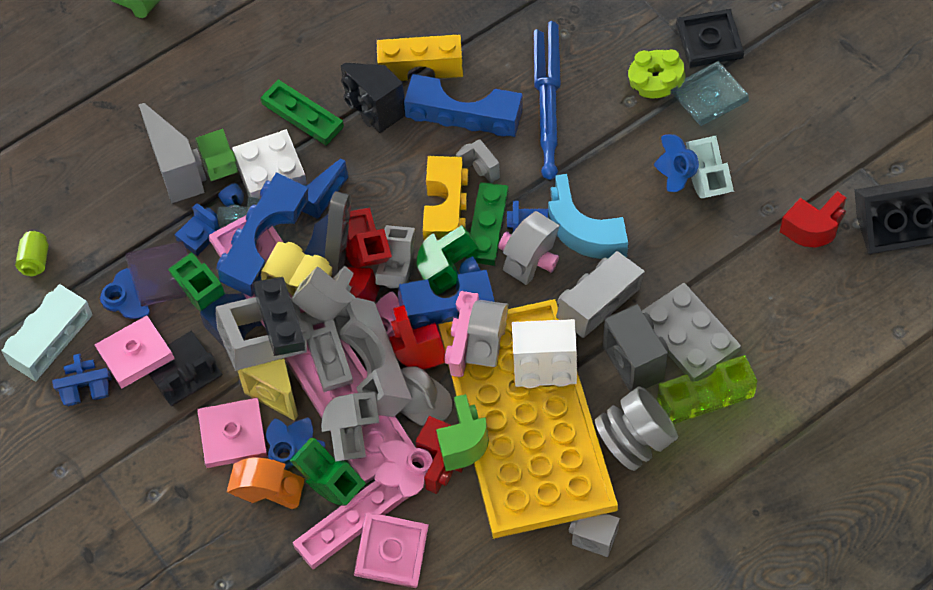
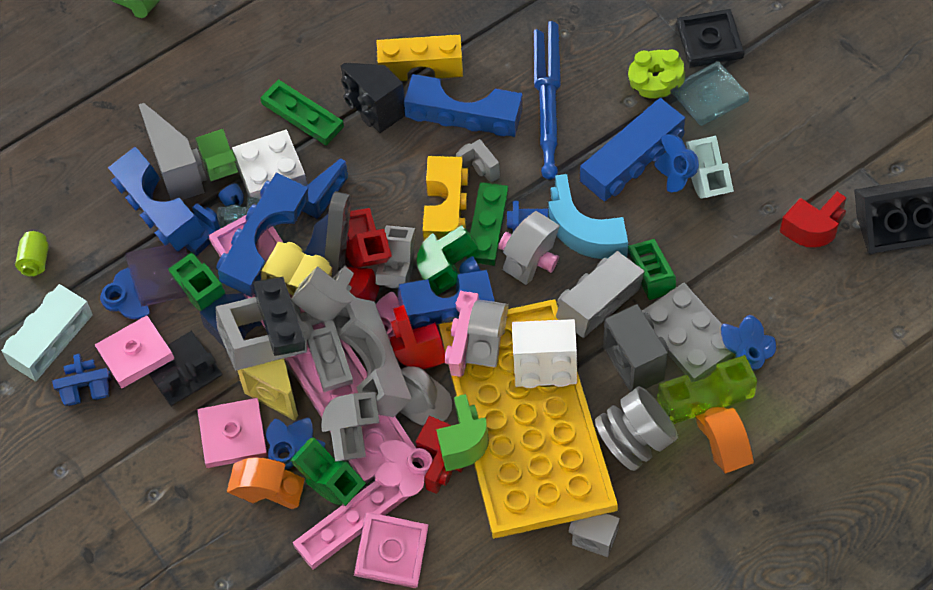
none -> arch [108,147,205,252]
none -> blue brick [580,98,685,202]
none -> green slope [627,239,676,300]
none -> orange brick [695,406,754,474]
none -> blue plate [721,315,776,371]

